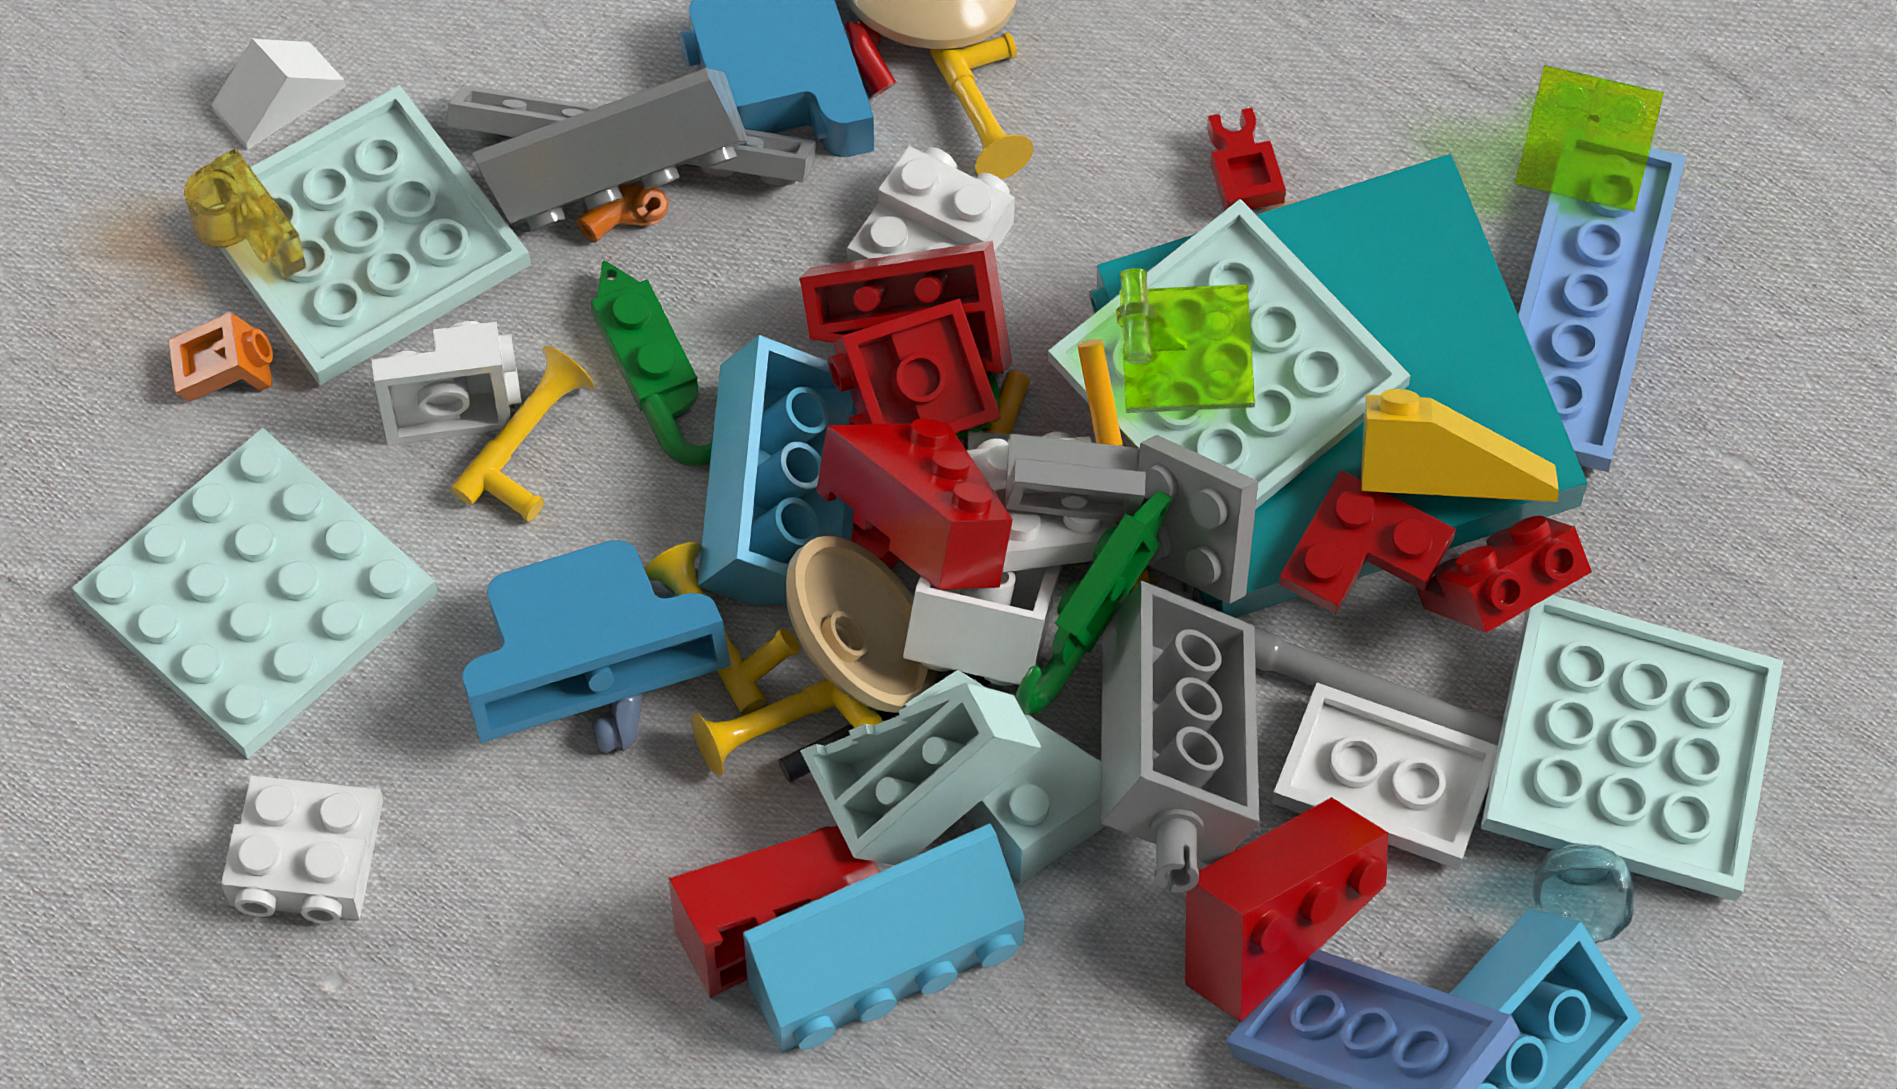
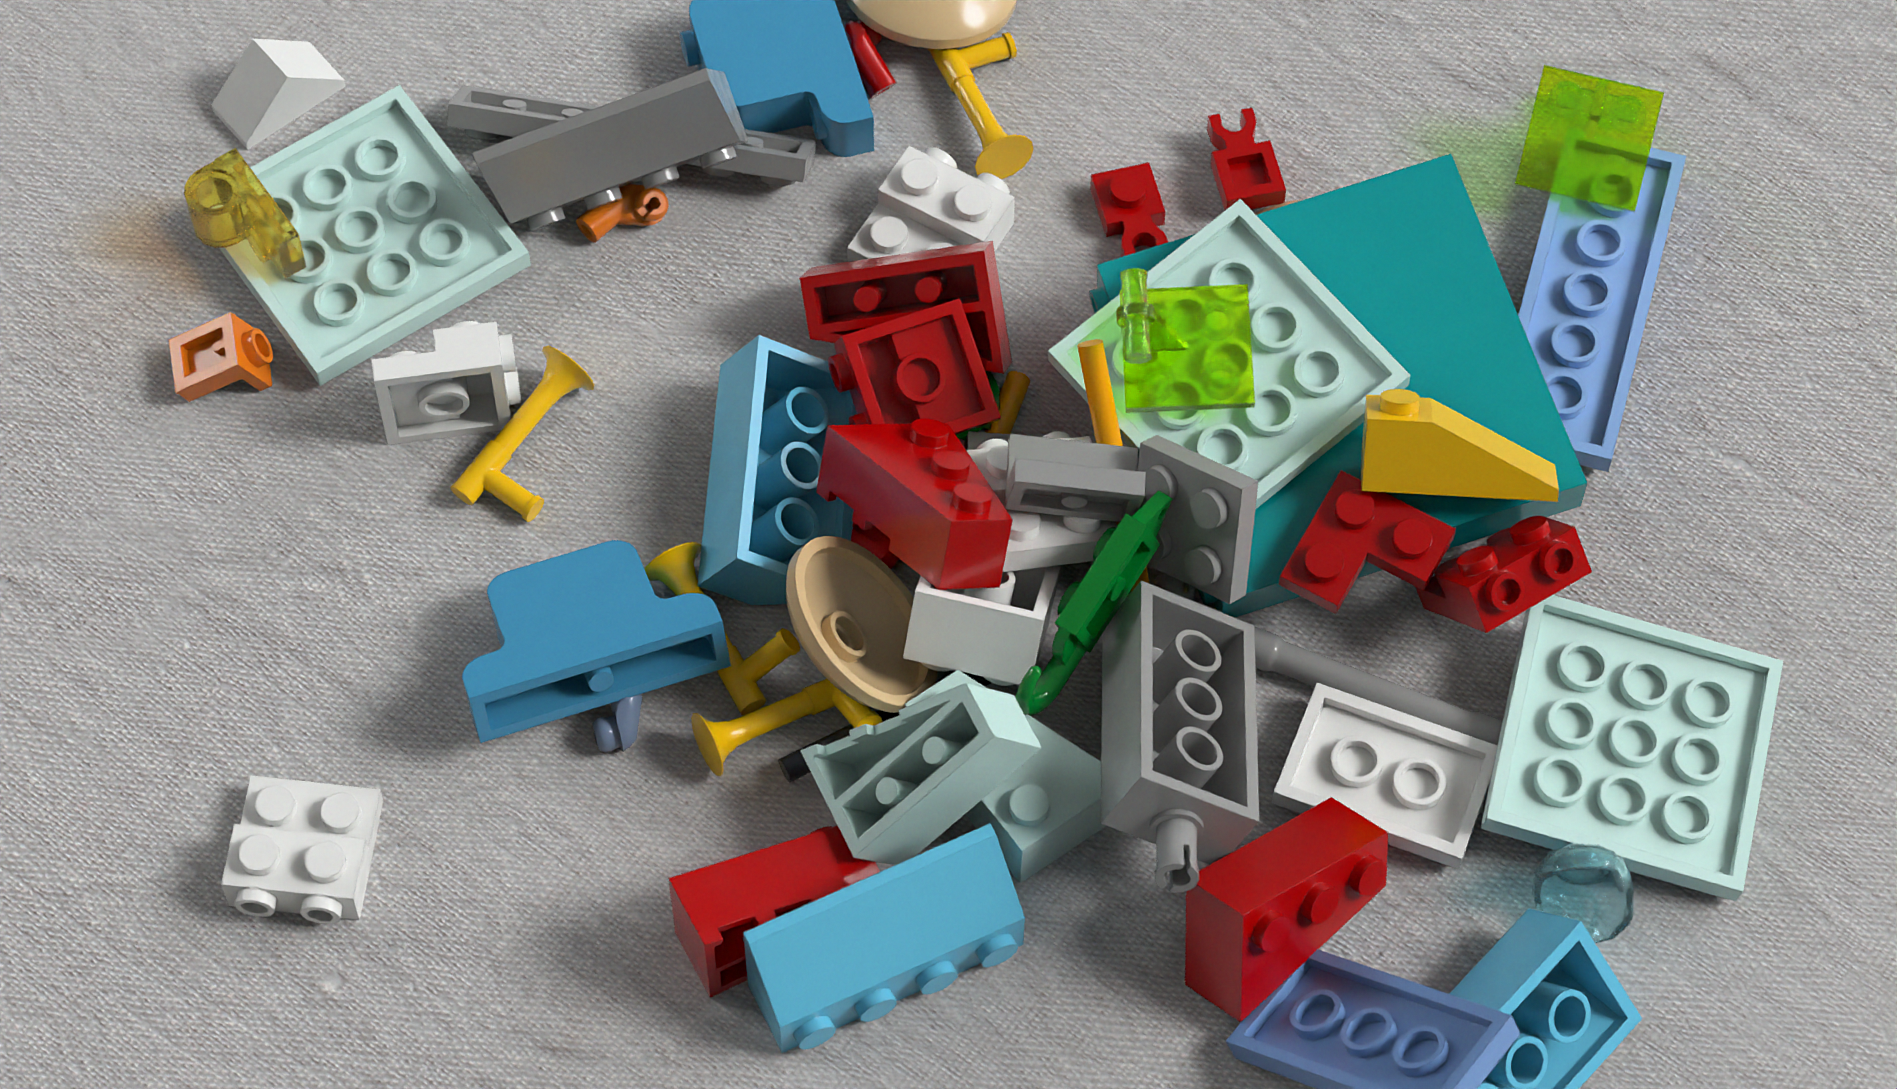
light aqua plate [72,428,438,759] -> none
green plate [591,261,712,466] -> none
none -> red plate [1090,162,1168,257]

